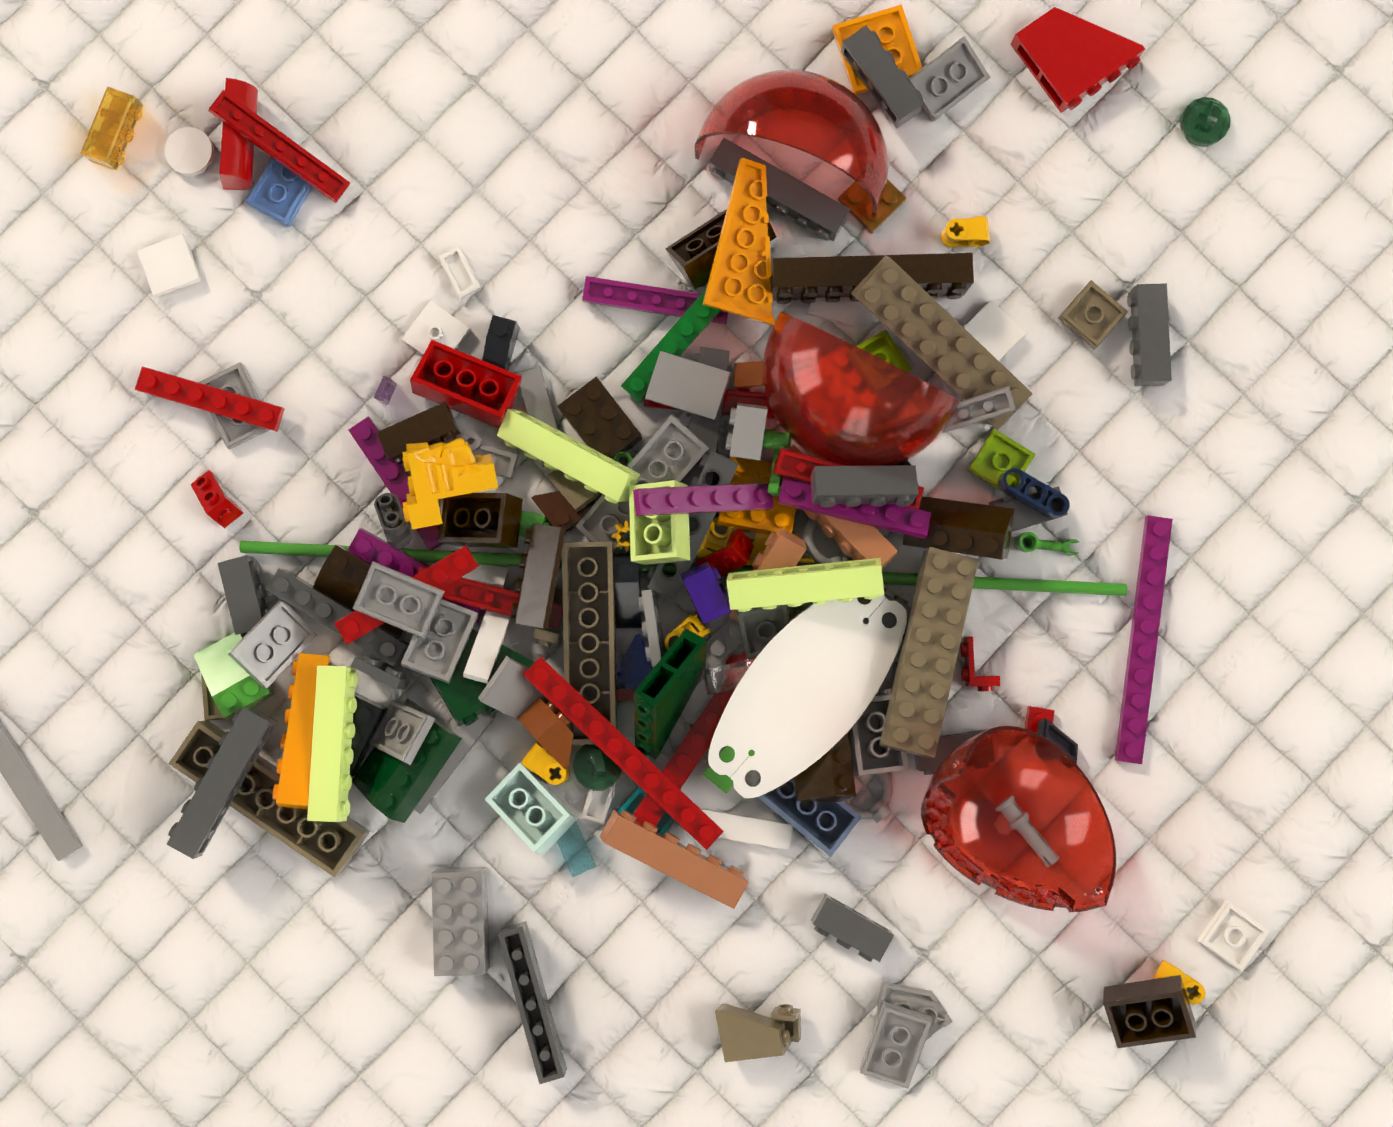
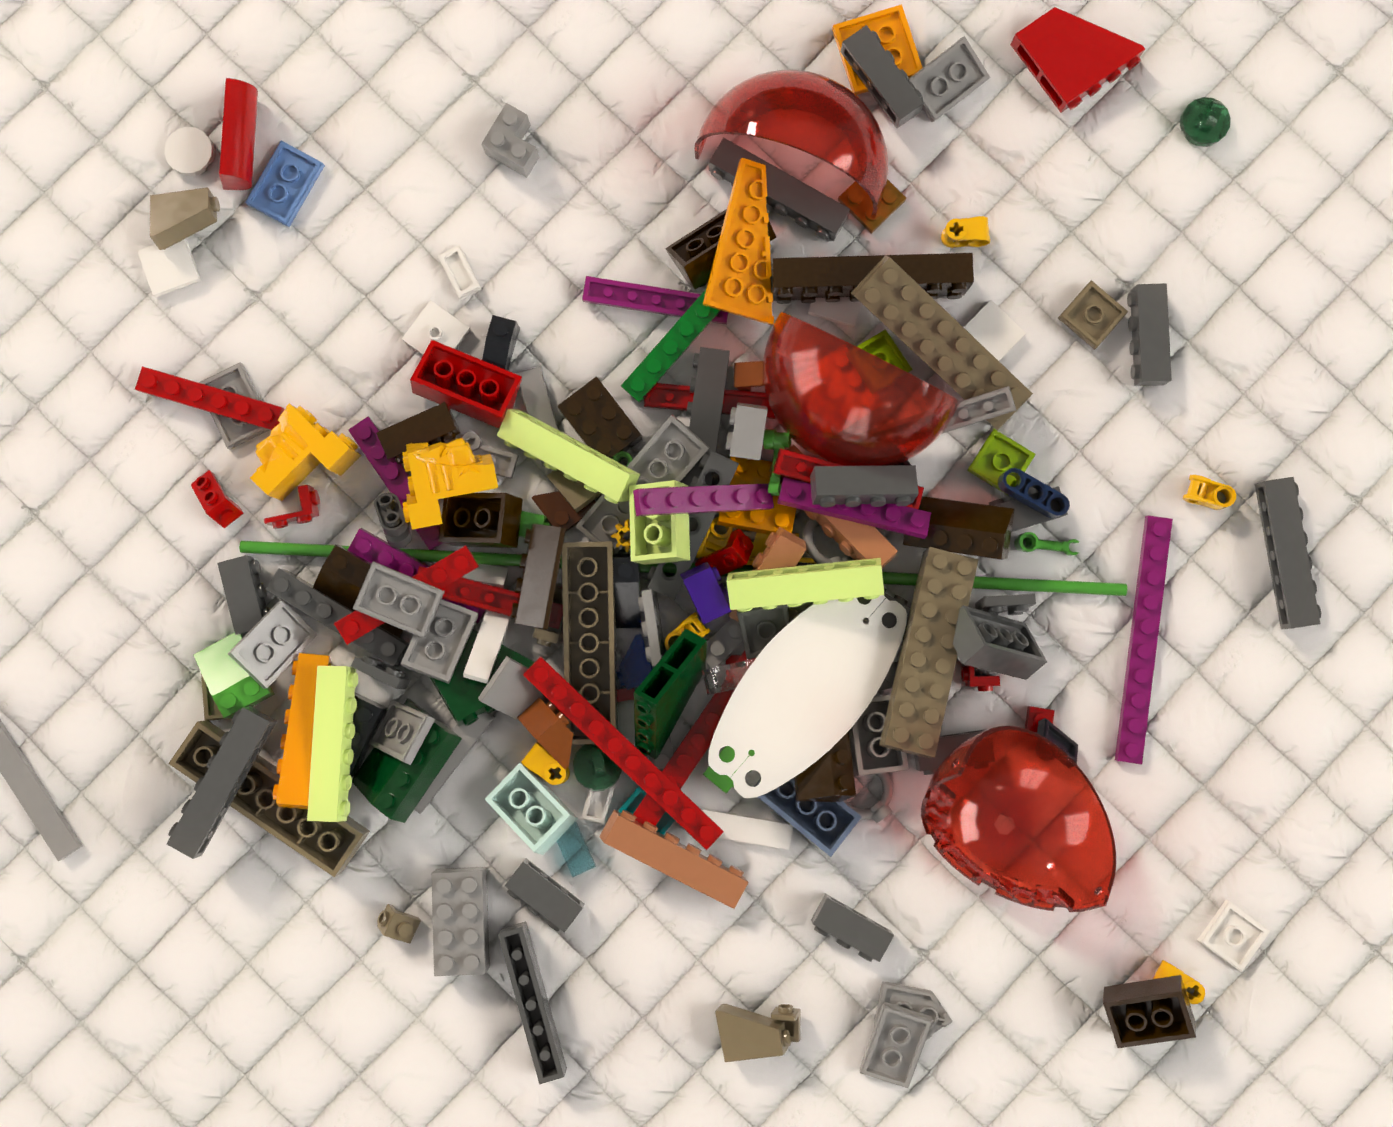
clear yellow brick [81,86,144,171] -> none
red tile [208,90,350,203] -> none
clear purple tile [374,376,397,406] -> none
light grey tile [645,351,731,421] -> none
light grey pin [995,795,1060,867] -> none
none -> dark tan slope [150,187,220,250]
none -> yellow brick [250,403,362,501]
none -> red bracket [264,485,320,529]
none -> dark tan bracket [377,904,421,944]
none -> light grey brick [482,103,539,177]
none -> dark grey brick [505,858,585,933]
none -> dark grey slope [953,605,1047,680]
none -> dark grey plate [975,594,1036,615]
none -> yellow piece [1182,475,1236,510]
none -> dark grey brick [1255,477,1321,629]

